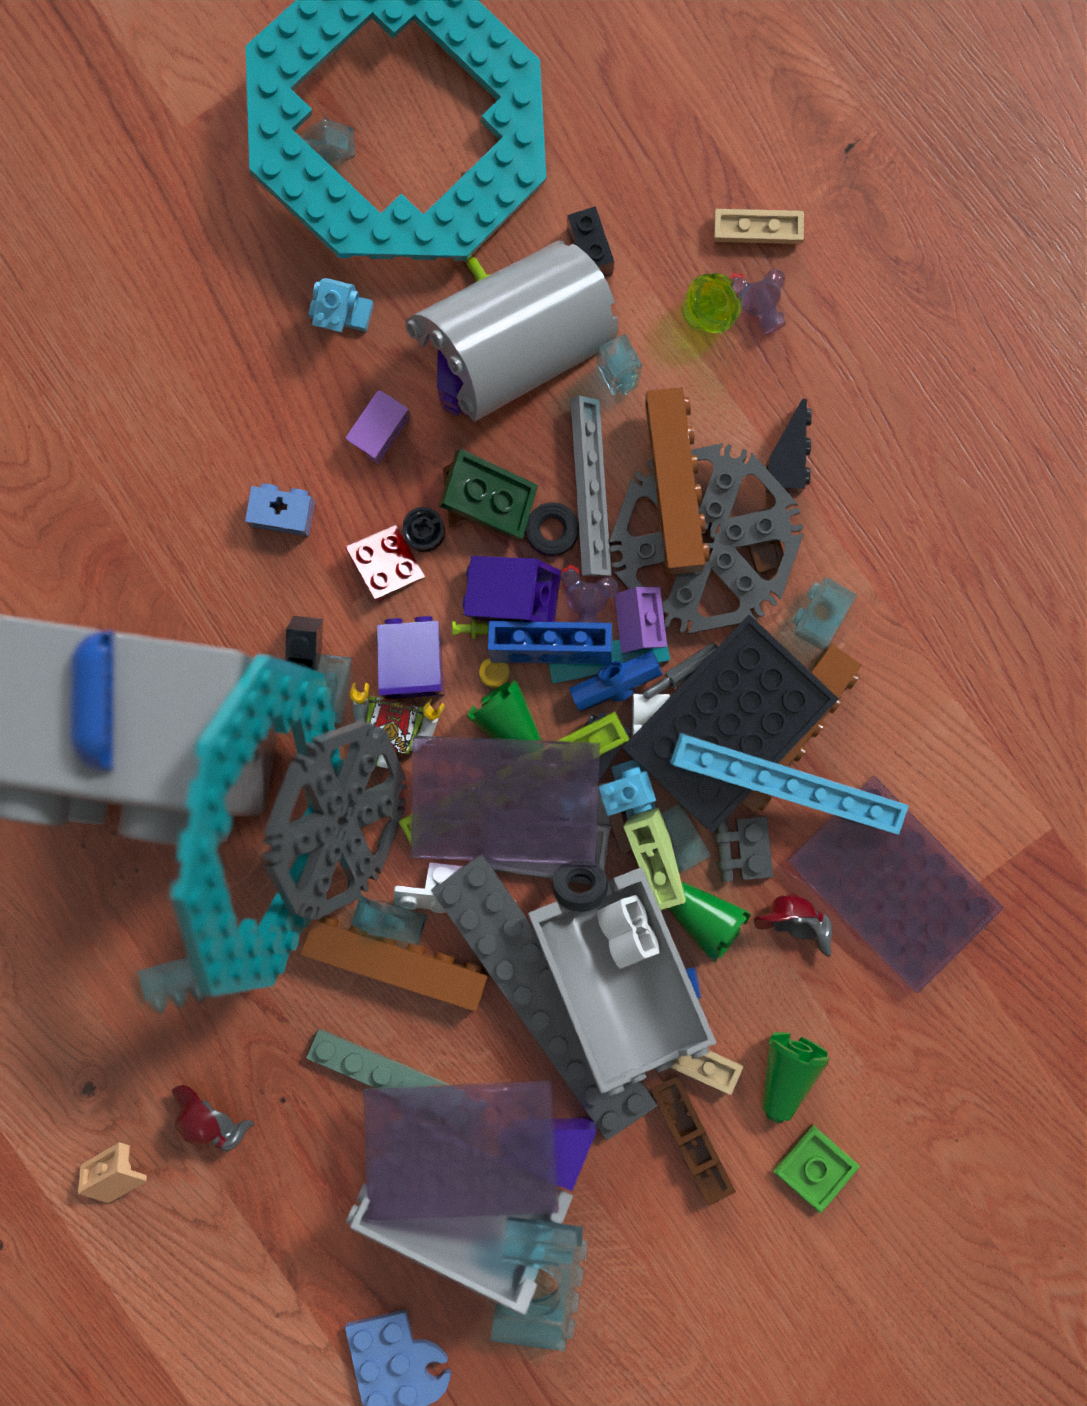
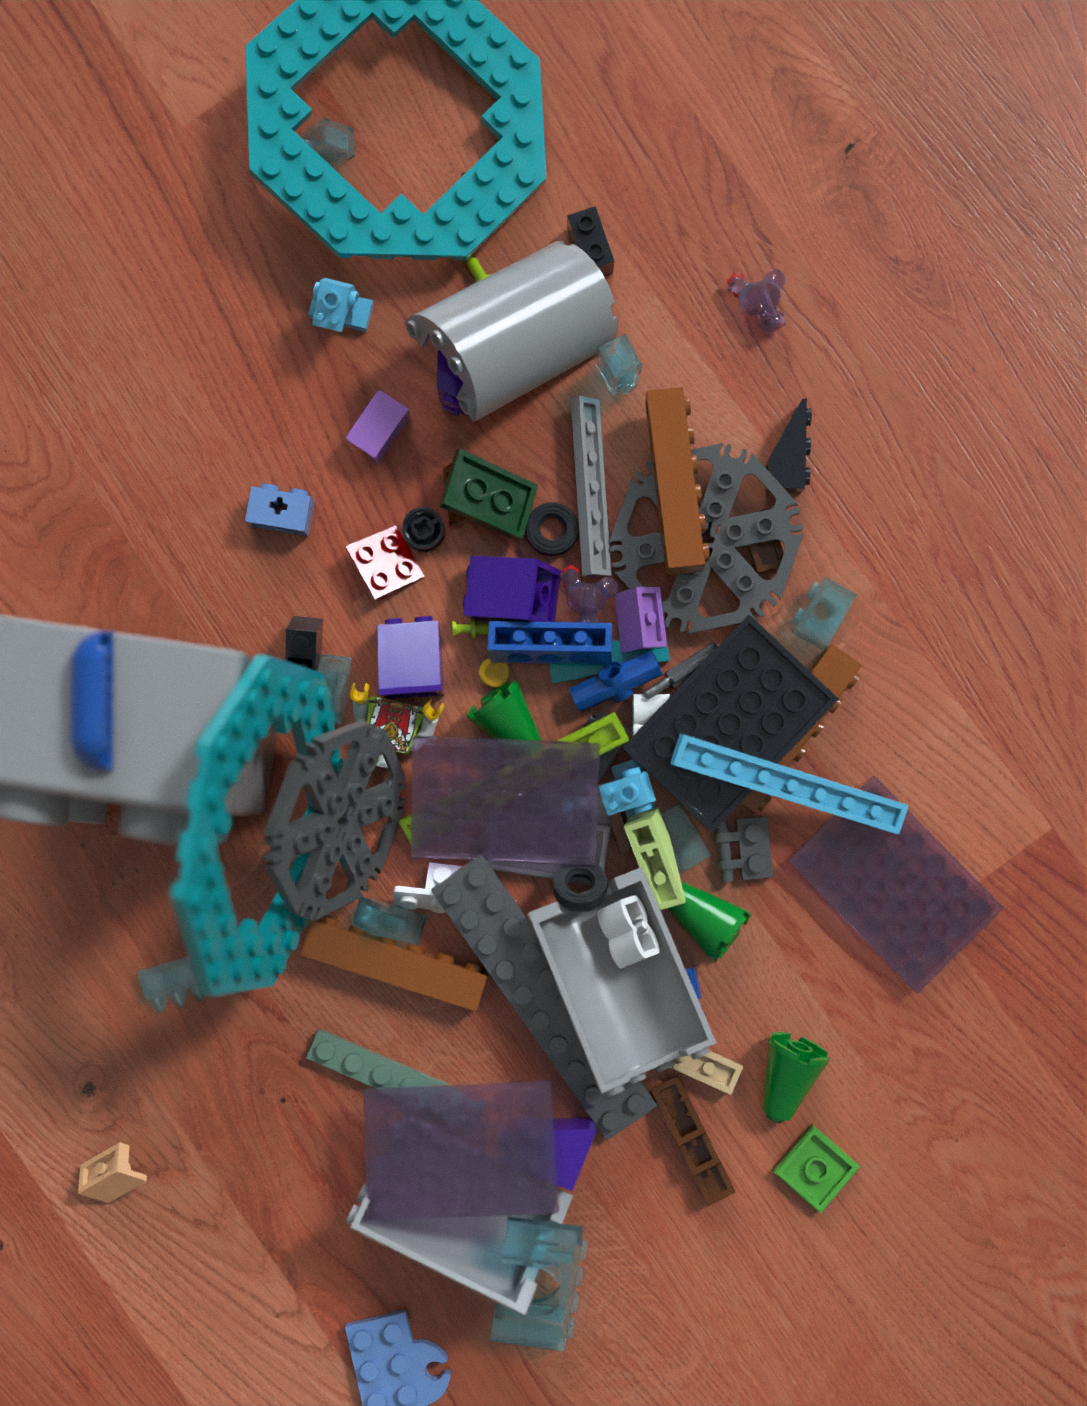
dark red hair [171,1085,255,1152] -> none
clear neon green cone [681,273,742,333] -> none
tan plate [713,209,804,244] -> none
hair [754,893,832,957] -> none

